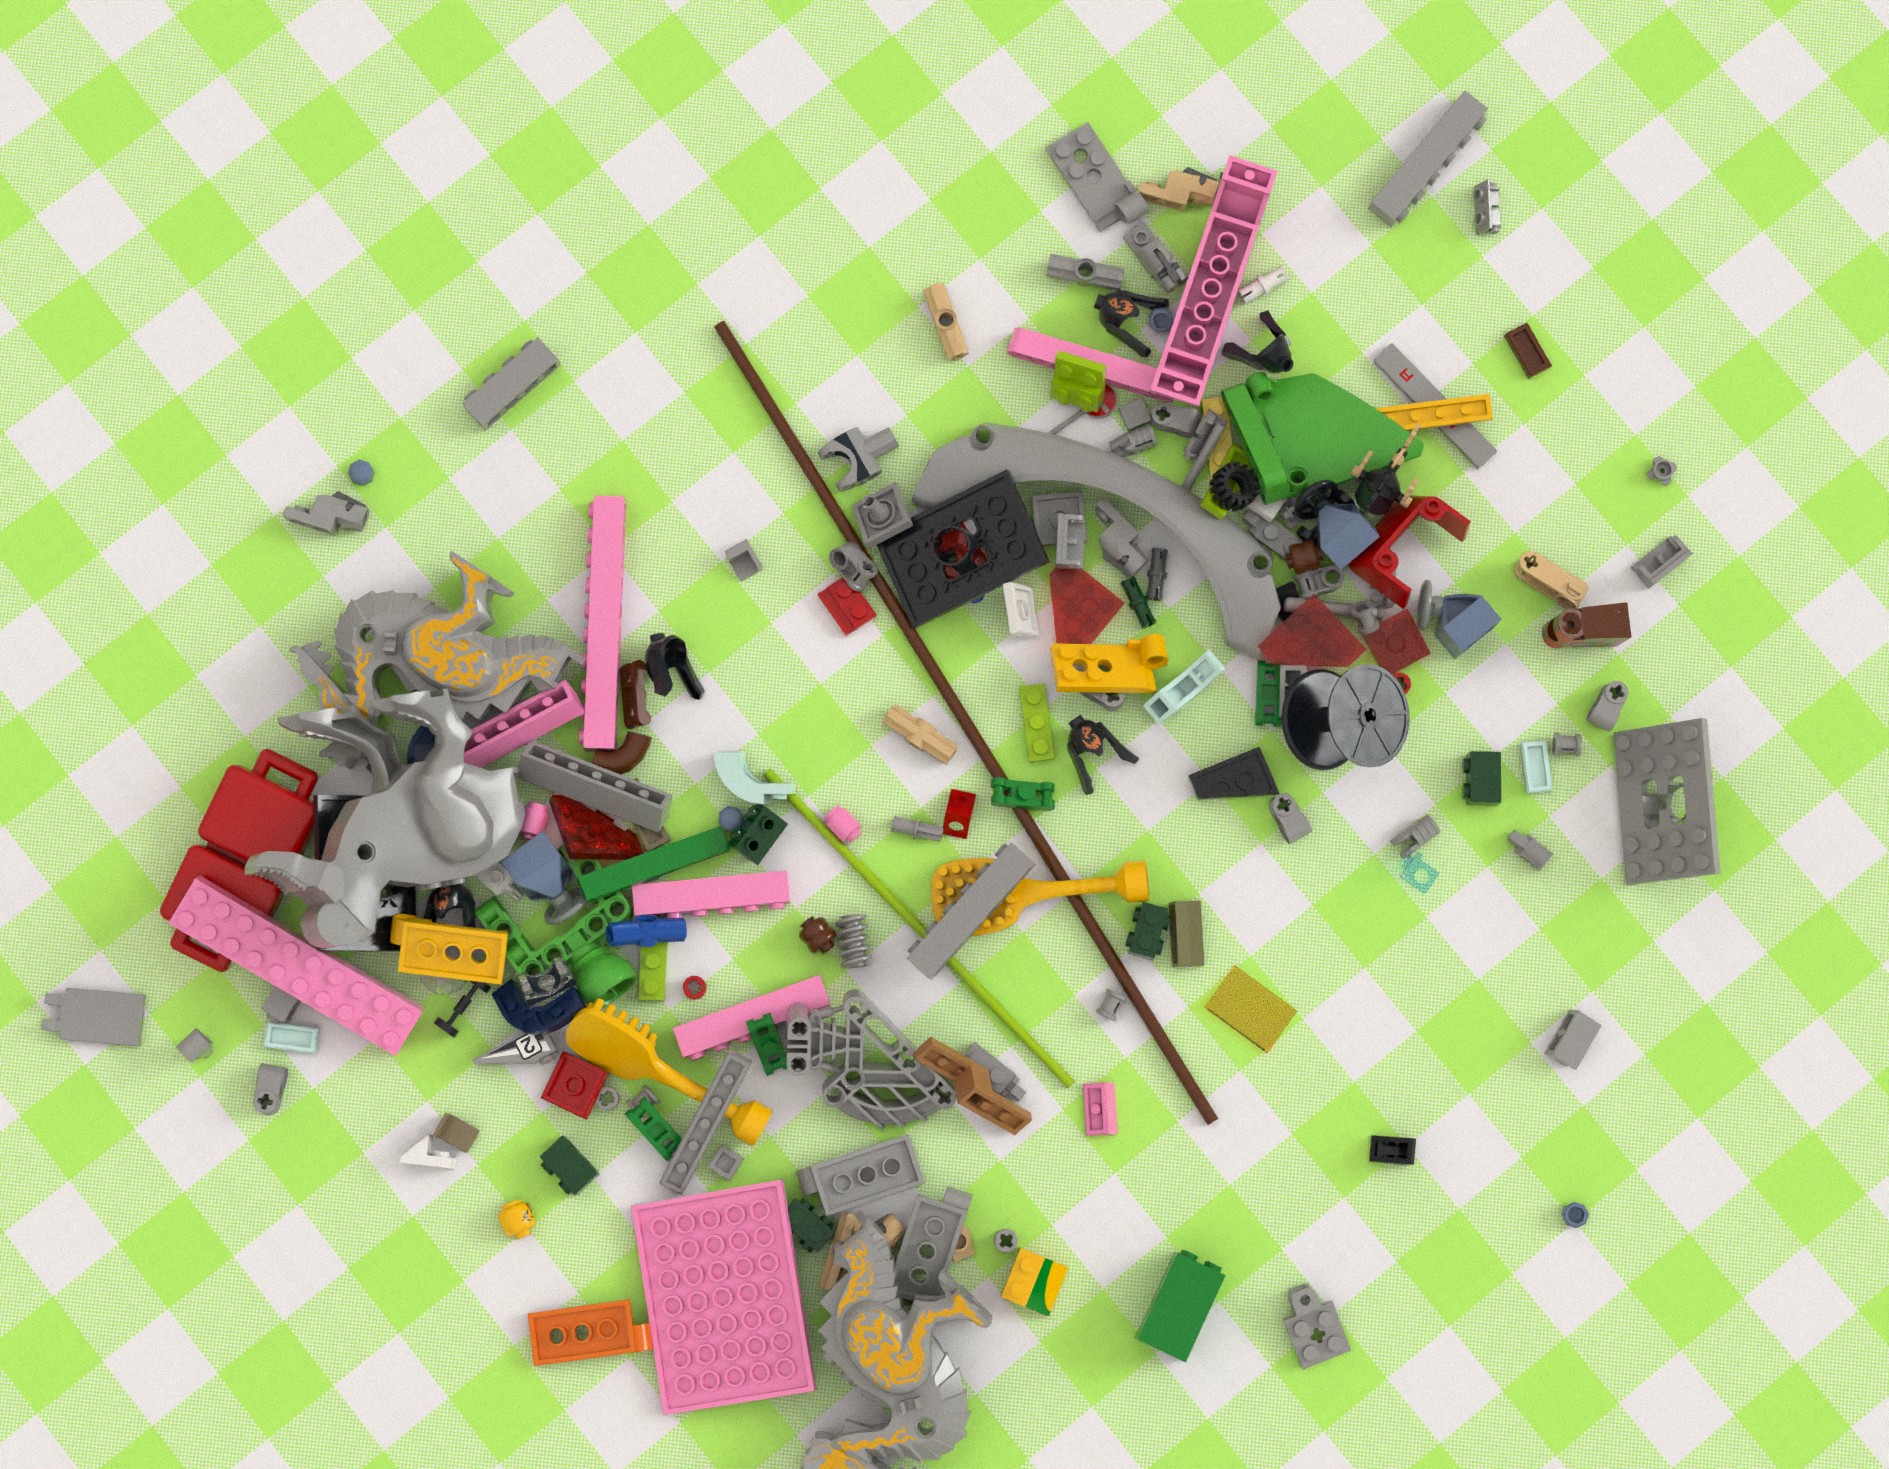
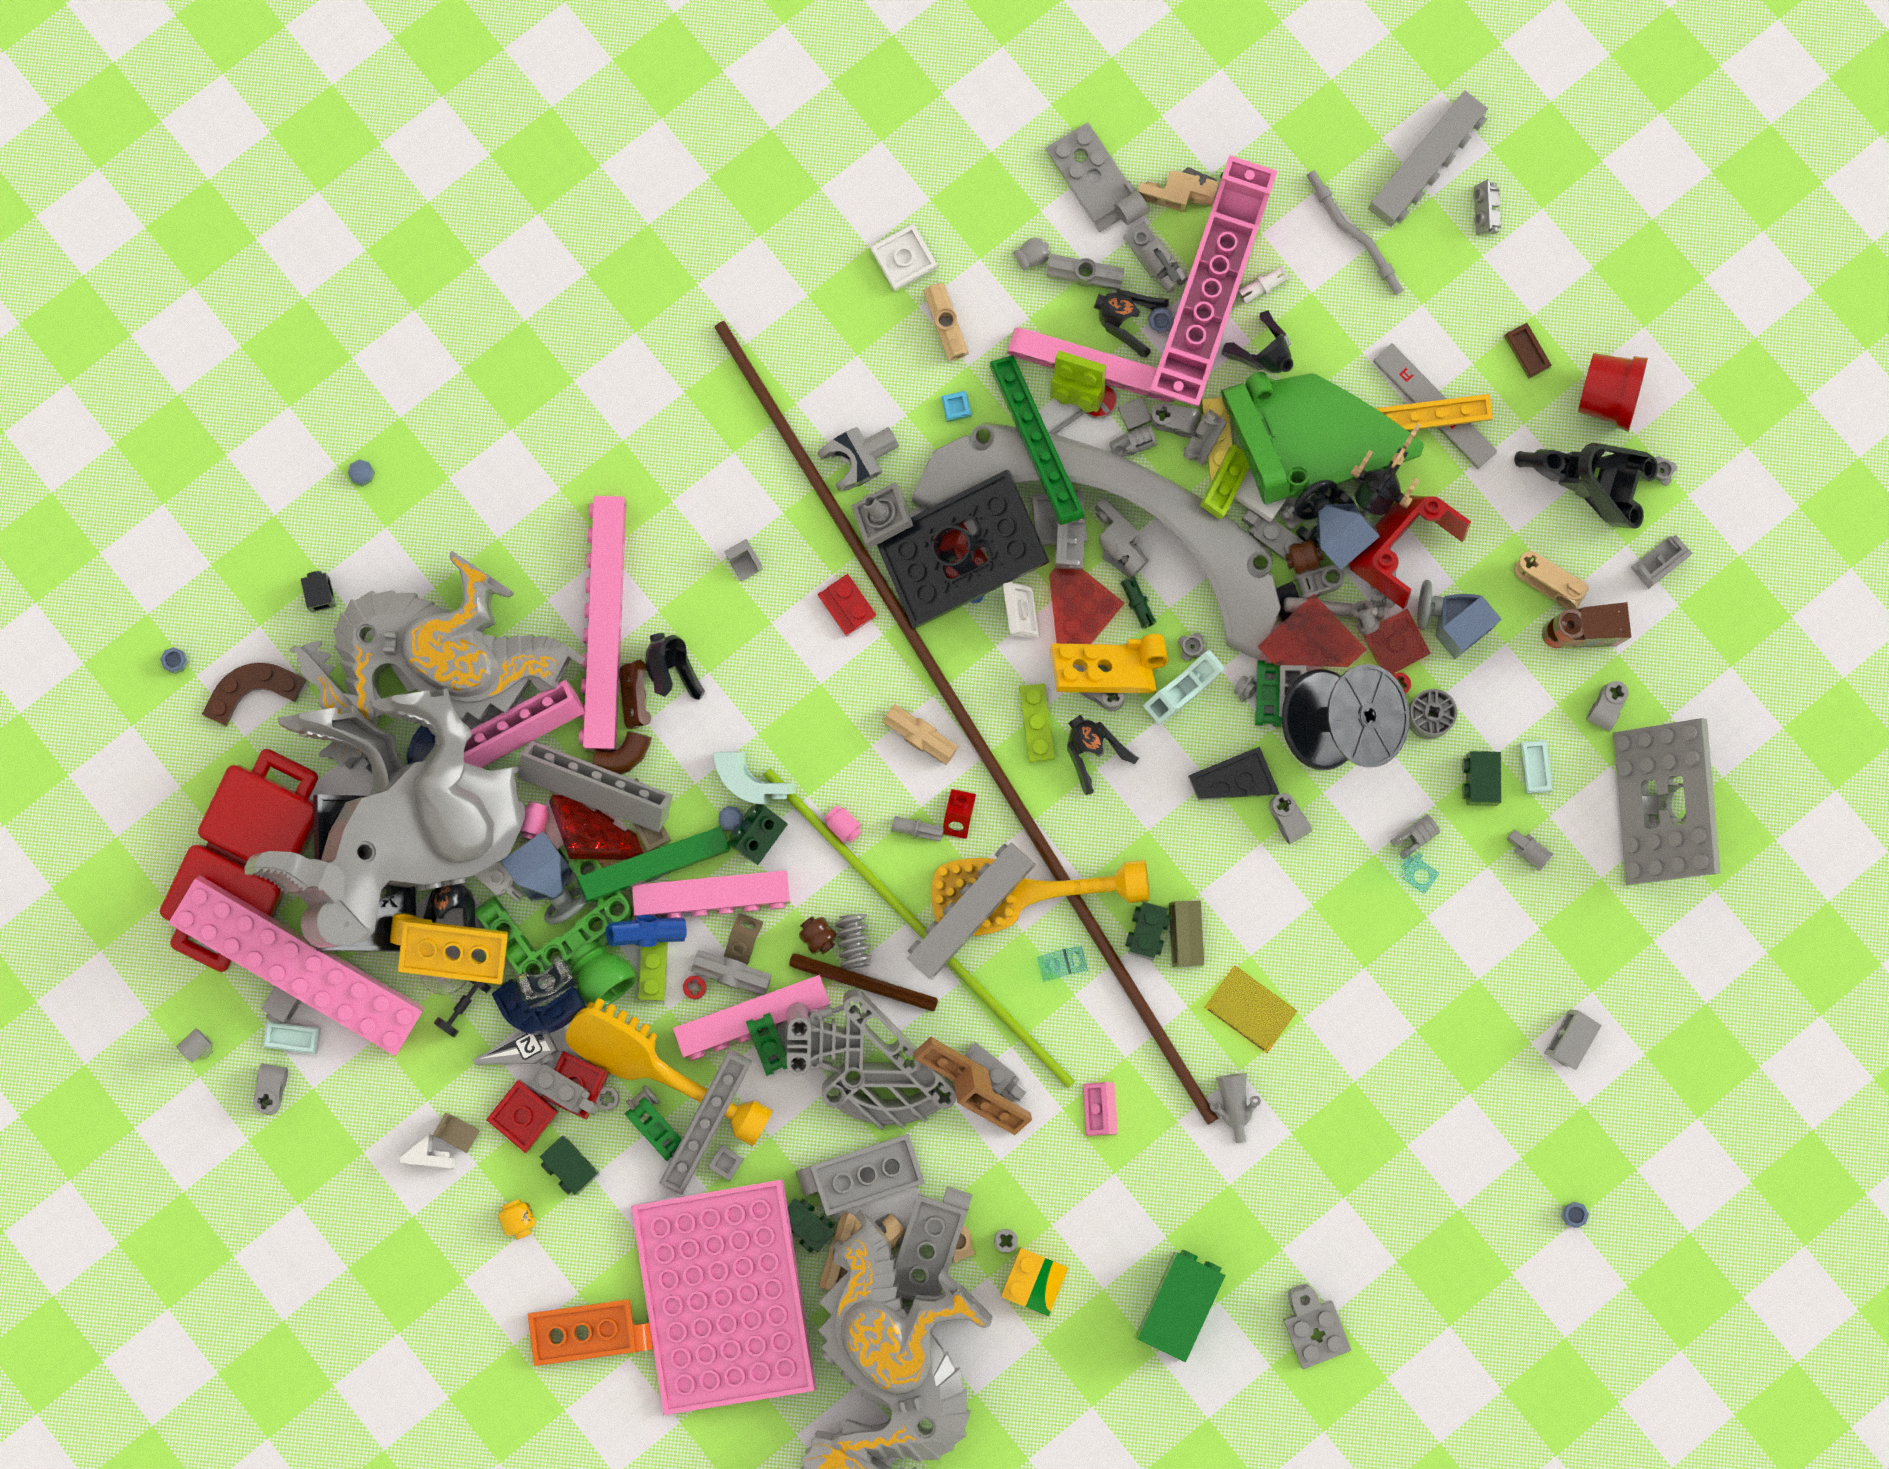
light grey tile [41,988,146,1047] -> none
light grey plate [283,491,369,536] -> none
light grey brick [462,337,561,431] -> none
light grey piece [829,542,878,592] -> none
green plate [991,777,1055,811] -> none
light grey bush [1095,989,1127,1022] -> none
dark grey pin [1147,548,1168,601] -> none
light grey piece [1181,422,1226,491] -> none
black tyre [1209,462,1260,512] -> none
black slope [1369,1135,1416,1166] -> none
light grey bush [1552,733,1582,757] -> none
none -> sand blue tile [161,647,188,674]
none -> reddish brown plate [202,663,306,727]
none -> black brick [301,571,336,612]
none -> red plate [486,1079,559,1153]
none -> light grey hinge [530,1064,600,1115]
none -> light grey piece [691,950,772,995]
none -> dark tan bracket [724,914,763,965]
none -> reddish brown axle [789,953,938,1011]
none -> white plate [870,223,938,292]
none -> medium azure tile [941,391,971,422]
none -> green tile [990,355,1085,525]
none -> light grey animal [1013,238,1050,271]
none -> clear light blue bracket [1037,946,1088,982]
none -> light grey plate [1178,633,1206,661]
none -> light grey piece [1210,1073,1261,1143]
none -> light grey plate [1234,676,1257,702]
none -> light grey bar [1306,170,1404,295]
none -> flat silver wheel [1409,689,1457,739]
none -> black connector [1514,443,1658,529]
none -> red piece [1578,353,1648,432]

